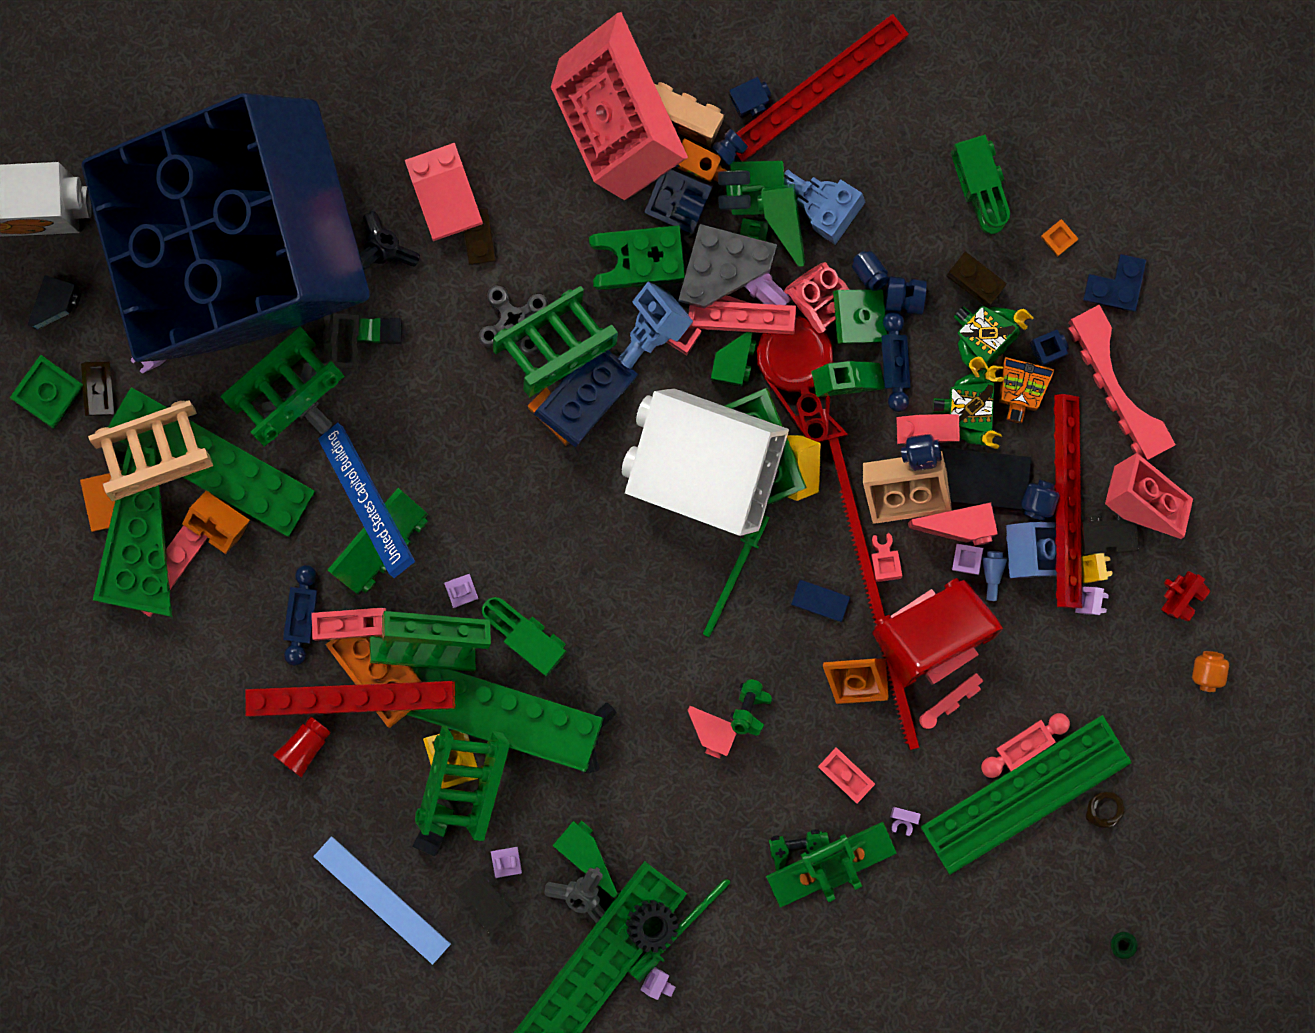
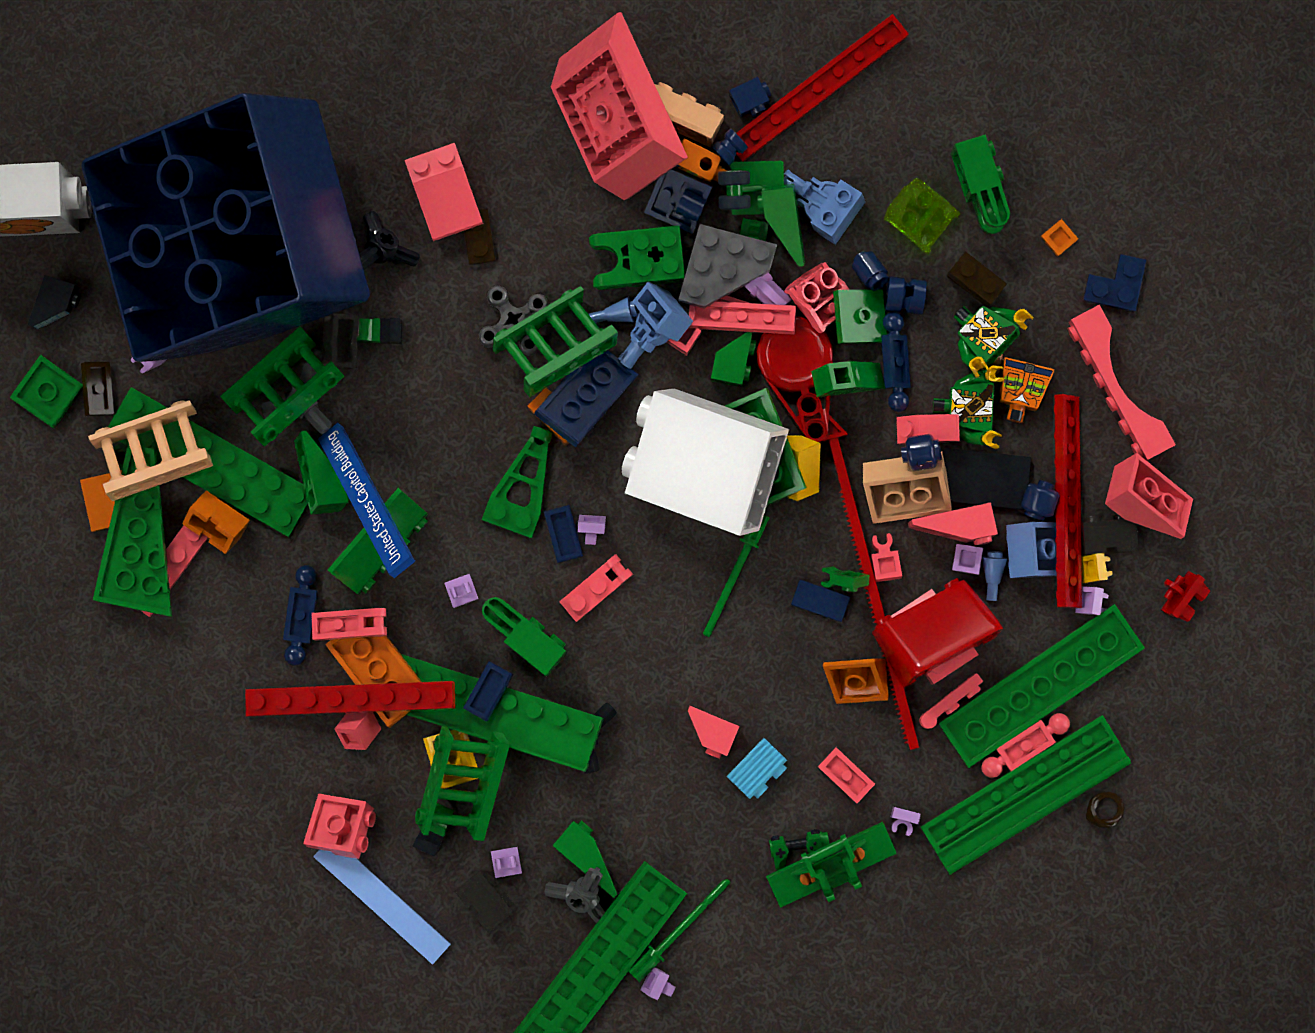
red plant [273,717,331,778] -> none
green fence [370,611,491,671] -> none
black tyre [626,900,678,953] -> none
green piece [730,679,772,736] -> none
dark blue brick [1029,329,1069,366] -> none
dark green plate [1110,932,1138,959] -> none
orange head [1192,651,1229,692] -> none
none -> green slope [294,431,349,515]
none -> coral plate [303,794,376,859]
none -> coral panel [335,712,381,750]
none -> dark blue tile [463,661,514,722]
none -> green plate [482,426,553,538]
none -> dark blue tile [544,505,583,563]
none -> coral plate [559,554,633,622]
none -> lavender tile [578,515,606,545]
none -> medium blue cone [589,296,639,323]
none -> medium azure brick [726,738,787,799]
none -> green plate [821,566,870,592]
none -> clear neon green slope [884,178,960,254]
none -> green plate [938,604,1145,768]

